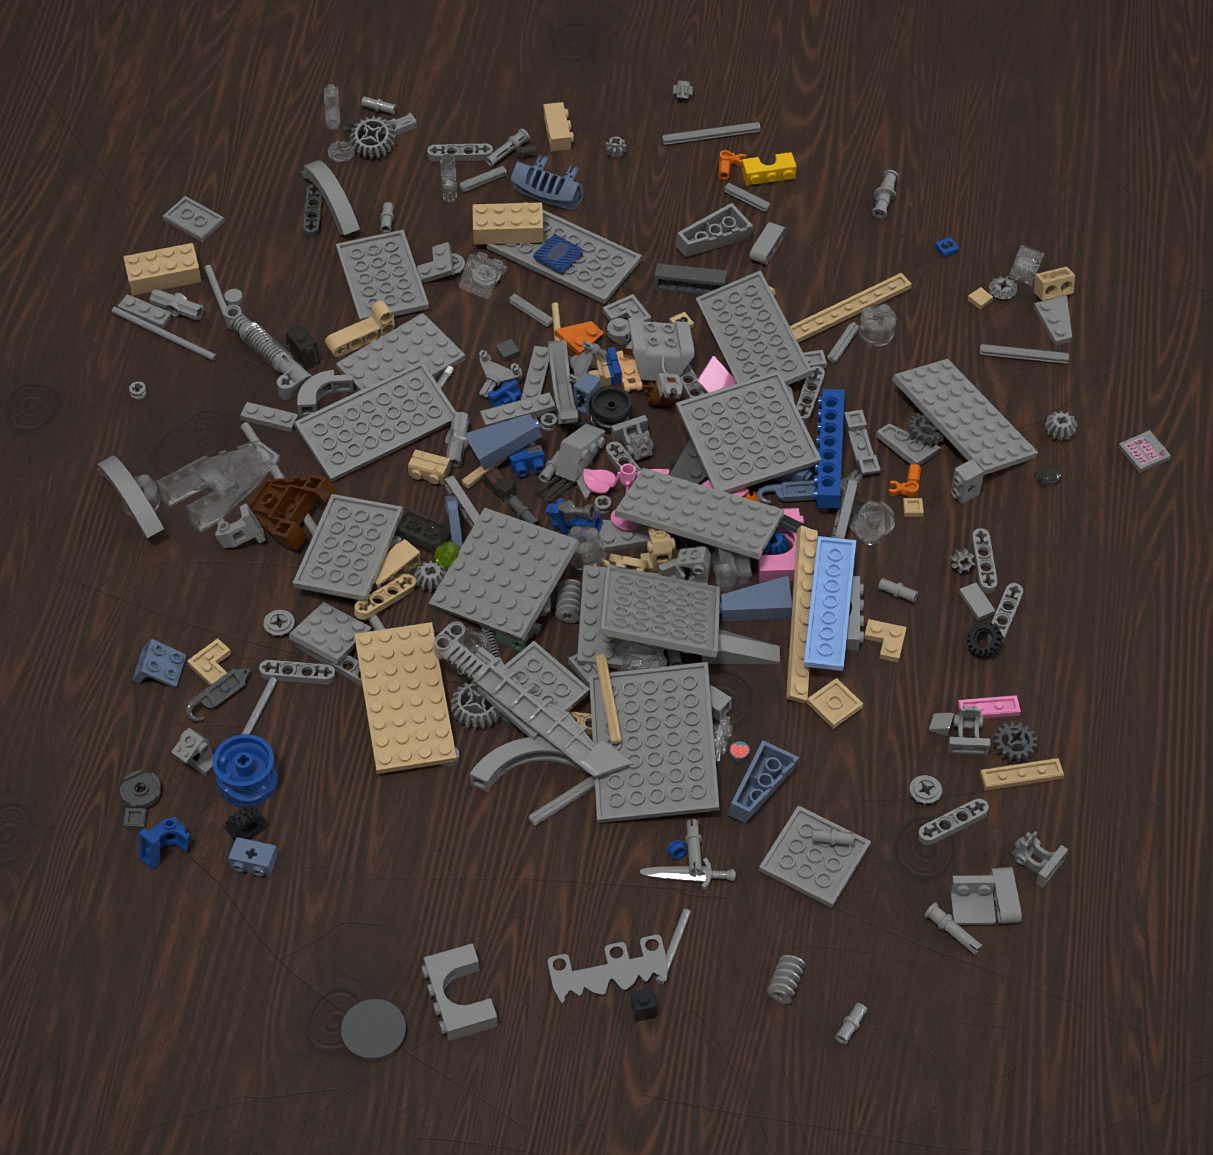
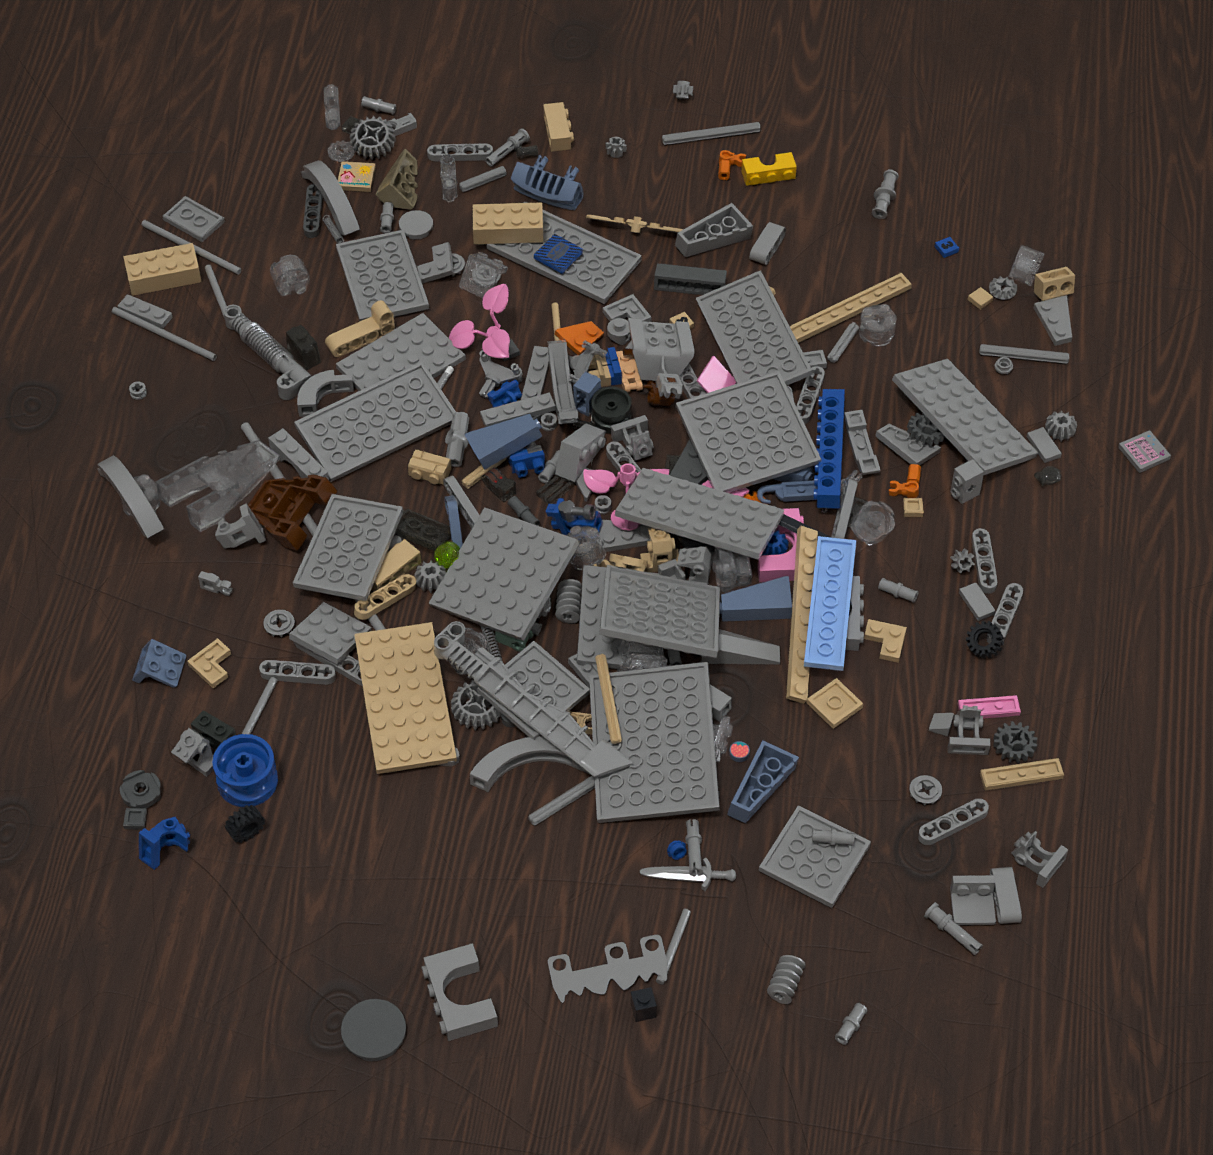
light grey piece [150,289,204,320] -> none
dark grey plate [185,668,250,722] -> none
light grey tile [224,289,243,305] -> none
sand blue brick [228,837,278,877] -> none
light grey plate [240,402,299,432] -> none
light grey axle [509,294,553,327] -> none
light grey axle [724,183,770,212] -> none
none -> light grey piece [141,220,242,275]
none -> pearl dark grey brick [191,710,236,750]
none -> light grey plate [198,571,233,596]
none -> light grey arch [268,429,329,480]
none -> clear brick [270,255,310,296]
none -> light grey piece [323,215,344,243]
none -> tan tile [338,161,376,192]
none -> dark tan wedge [376,149,417,210]
none -> light grey tile [399,210,433,239]
none -> bright pink plant [449,284,510,358]
none -> tan piece [586,215,683,233]
none -> light grey plate [995,357,1013,374]
none -> light grey tile [1027,427,1062,463]

